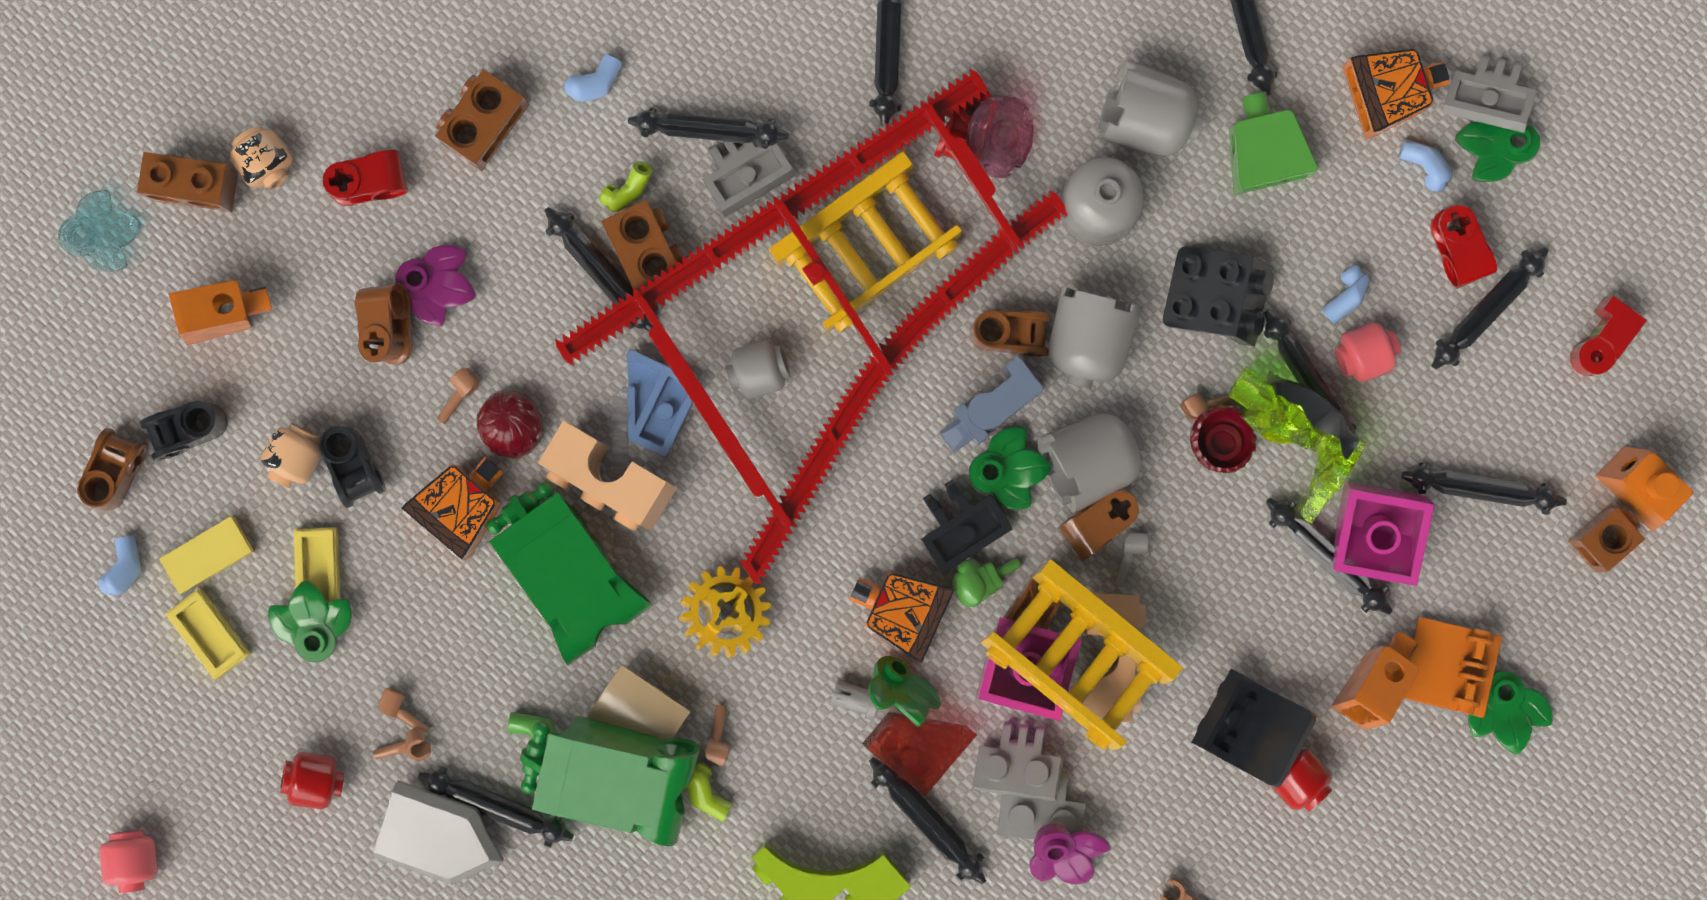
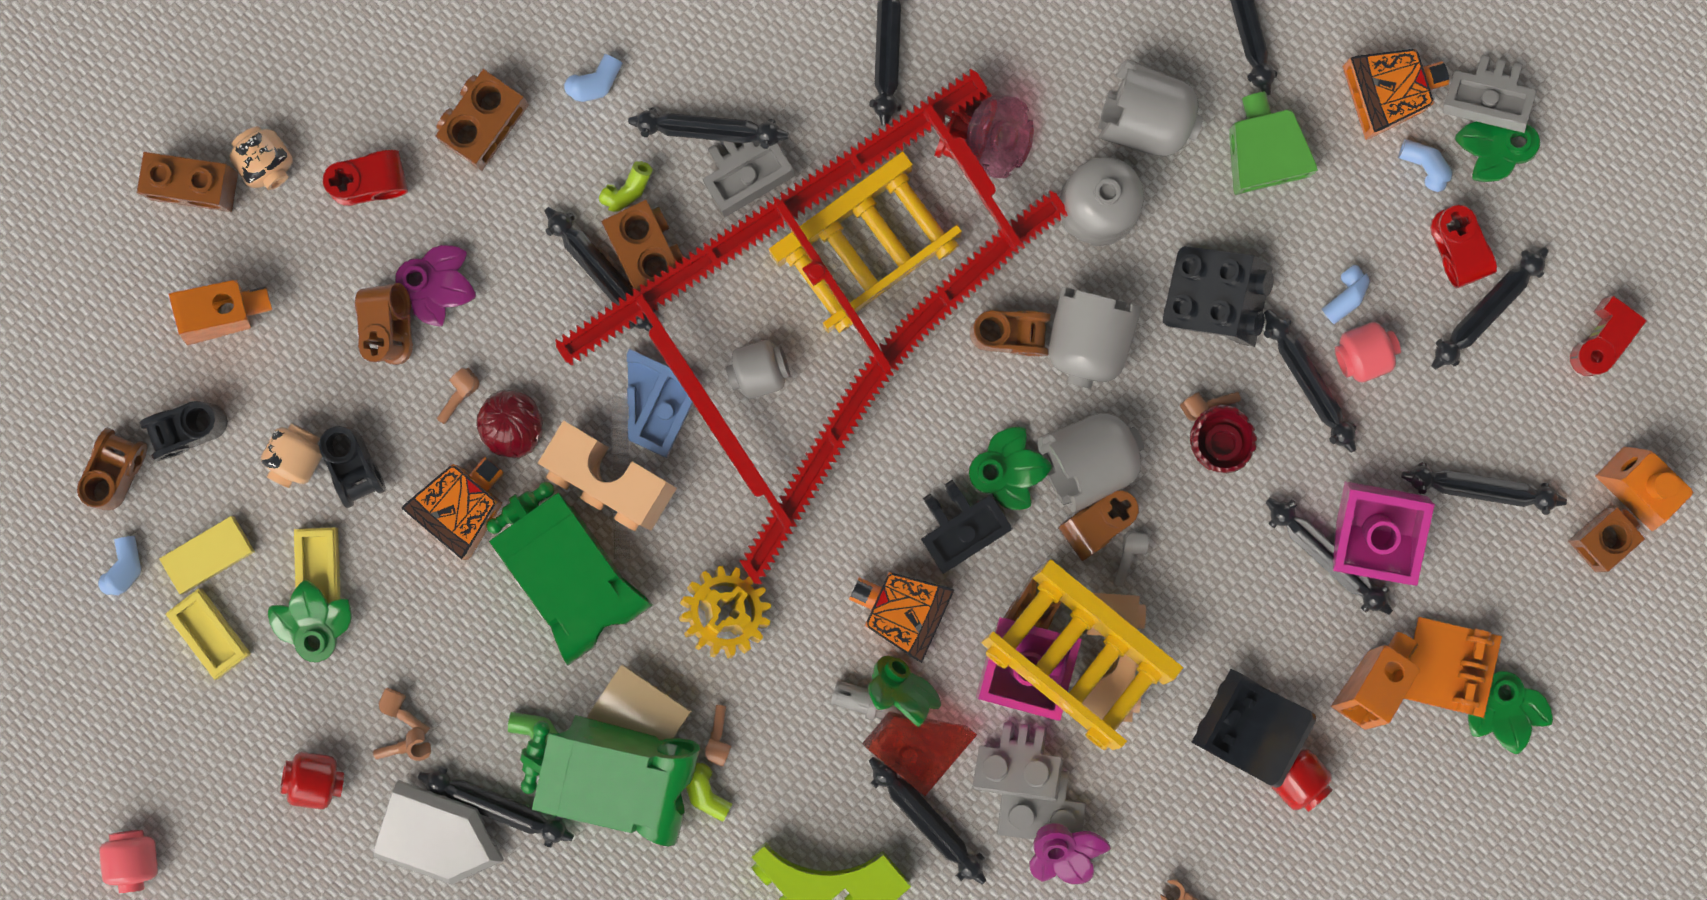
clear light blue plate [58,190,142,272] -> none
sand blue hips [939,356,1044,454] -> none
bright green piece [951,558,1021,607] -> none
clear neon green hips [1229,366,1367,524] -> none

